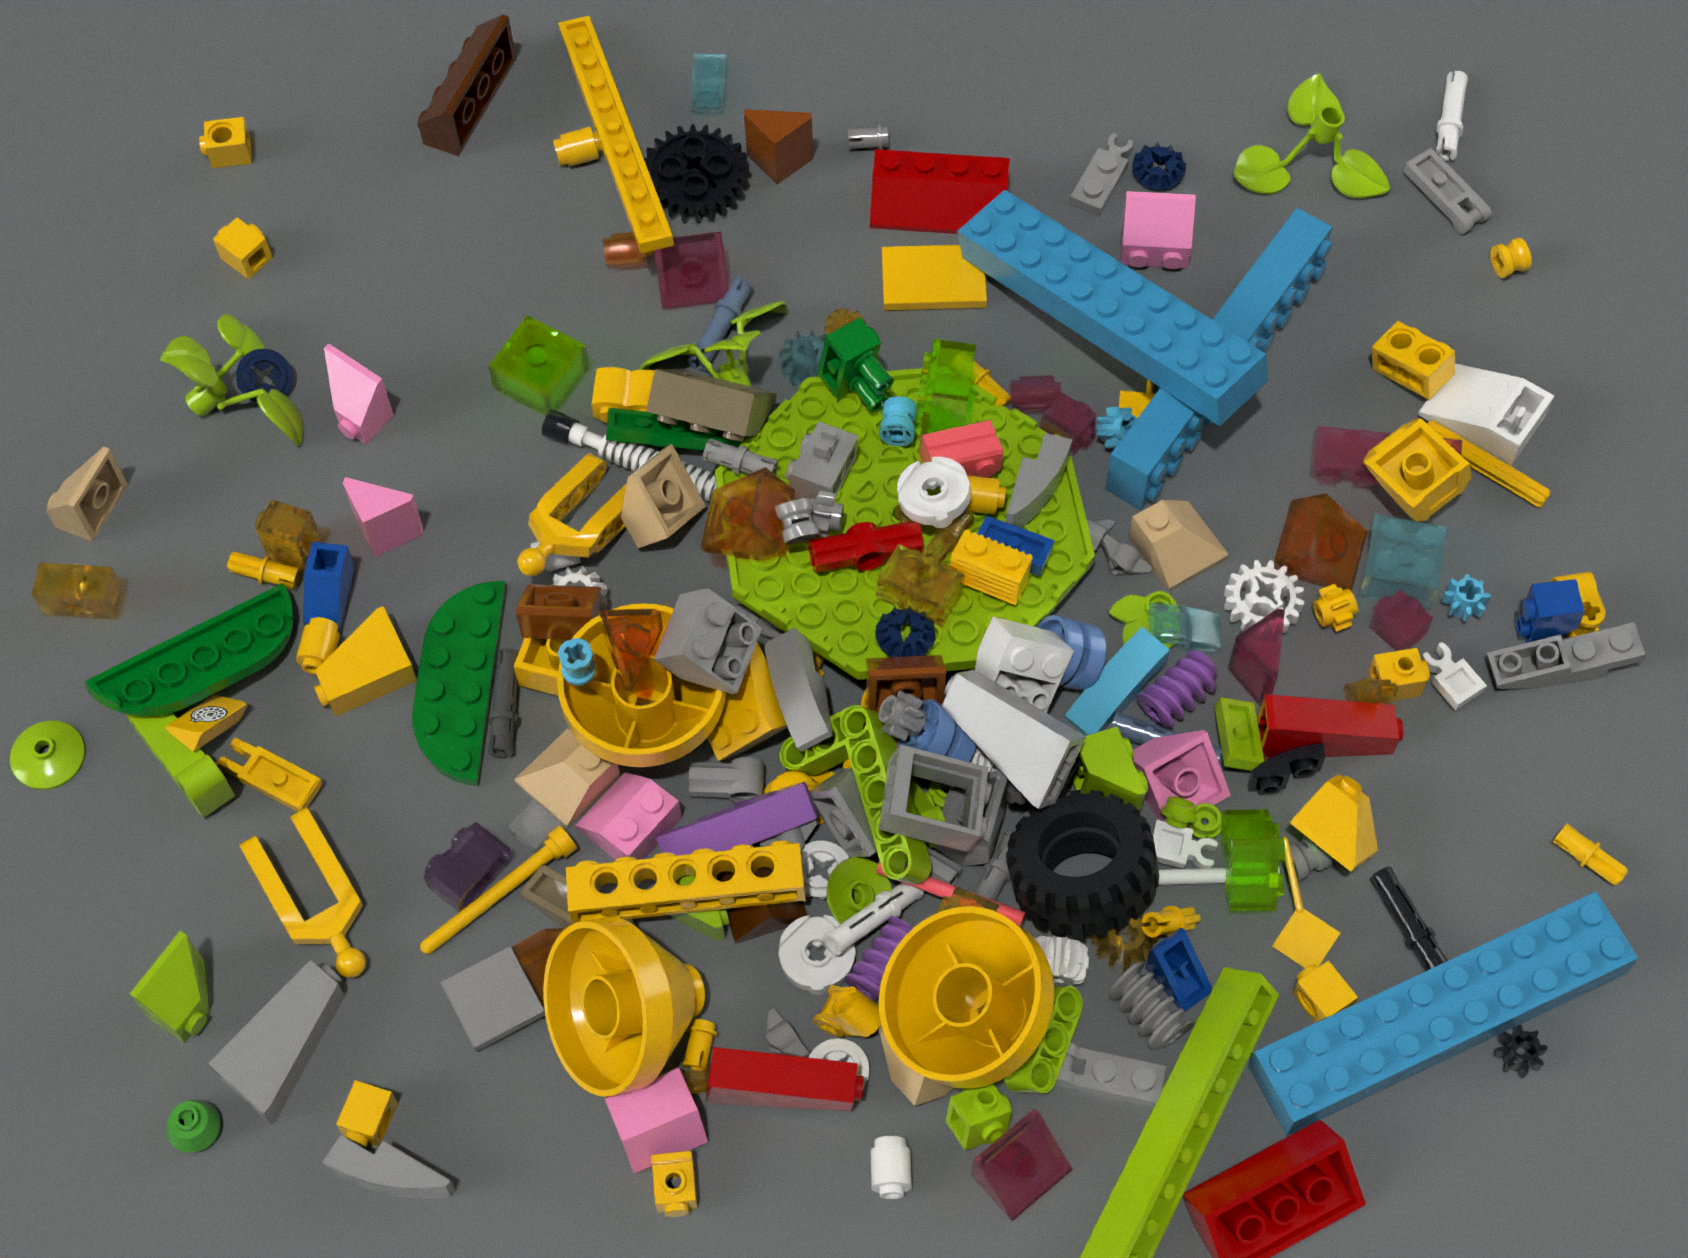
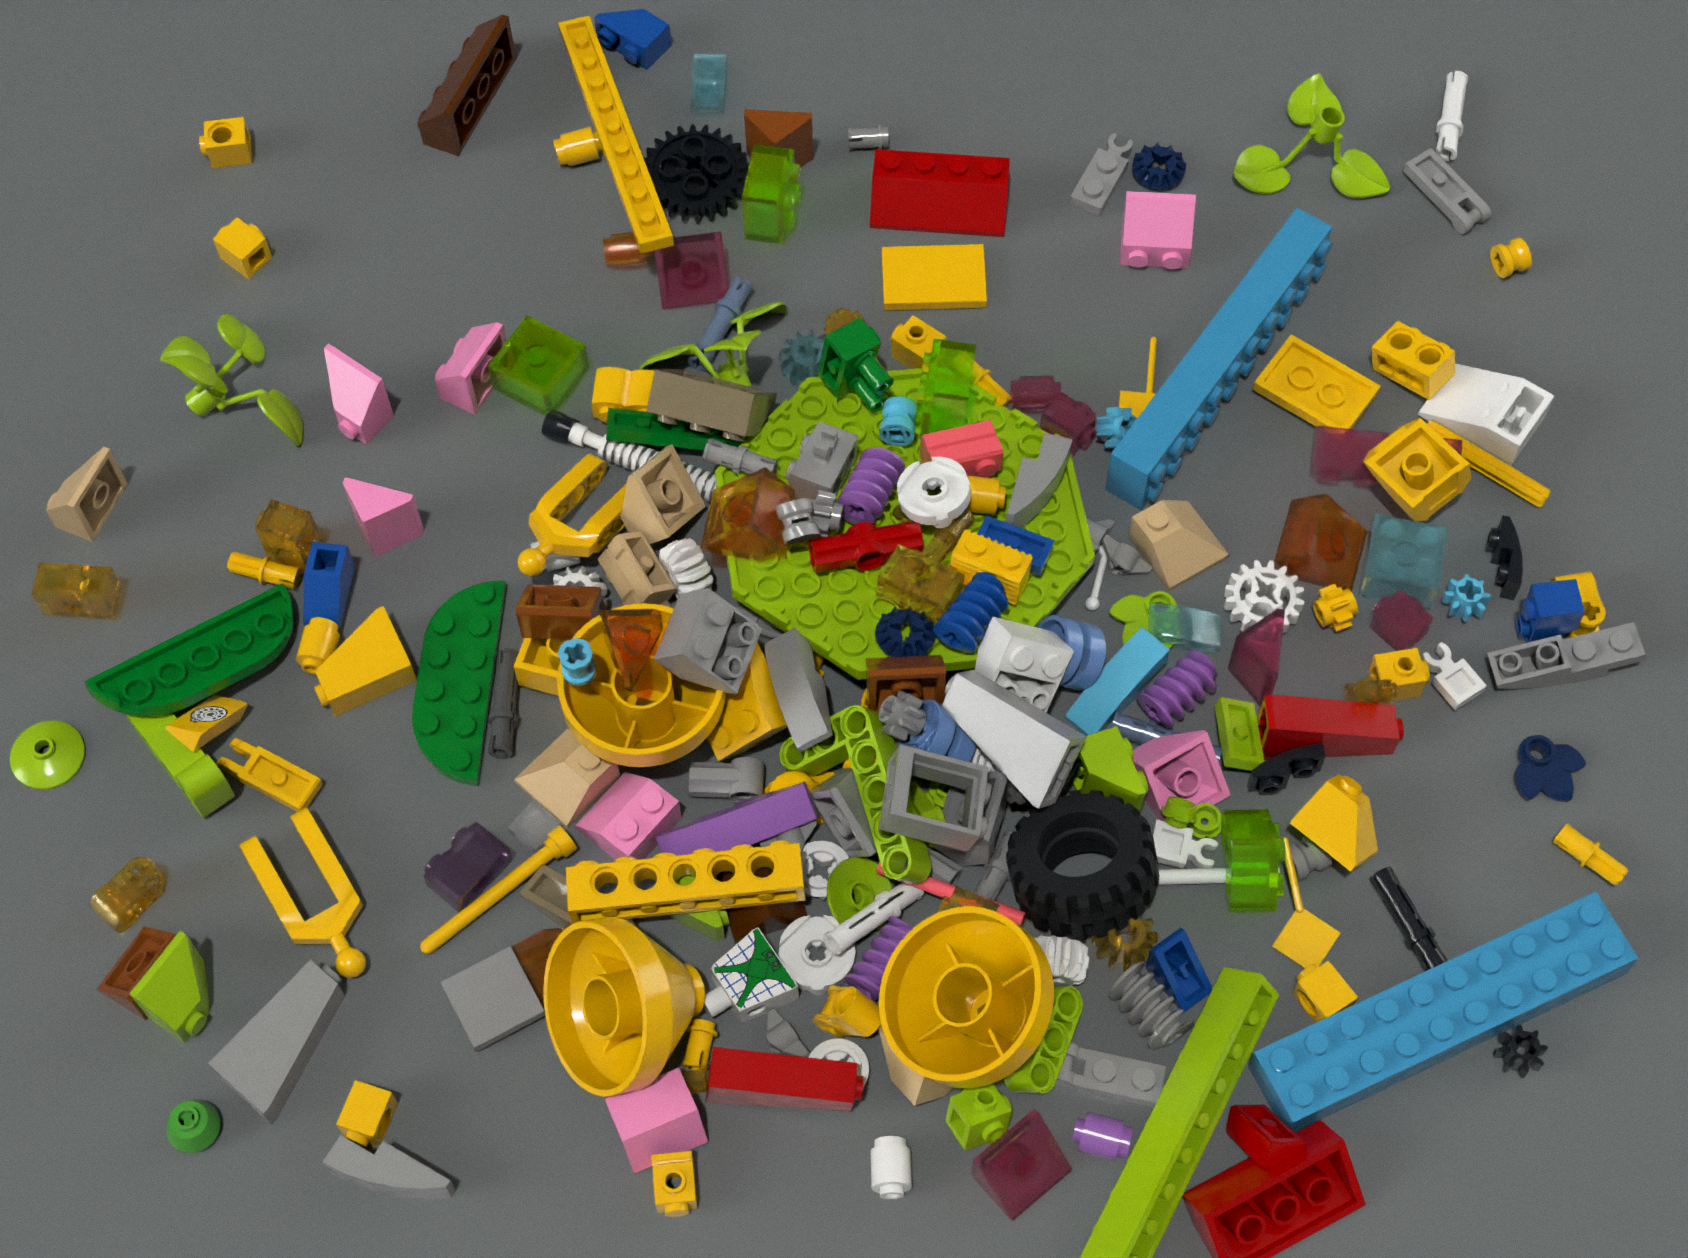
dark blue gear [235,349,293,404] -> none
dark azure brick [957,190,1268,426] -> none
yellow axle [1141,905,1201,938] -> none
none -> clear yellow piece [89,857,167,933]
none -> dark orange slope [96,926,176,1020]
none -> bright pink slope [435,322,511,415]
none -> blue slope [594,9,672,70]
none -> tan brick [598,531,677,606]
none -> white gear [659,538,713,599]
none -> torso [703,927,799,1022]
none -> clear neon green brick [742,144,801,245]
none -> medium lavender piece [837,447,905,525]
none -> yellow brick [890,315,946,369]
none -> blue piece [933,572,1009,653]
none -> medium lavender brick [1072,1111,1133,1161]
none -> white hinge [1085,545,1109,611]
none -> red slope [1226,1104,1306,1169]
none -> yellow plate [1252,334,1381,442]
none -> black slope [1486,515,1523,600]
none -> dark blue plate [1514,735,1586,802]

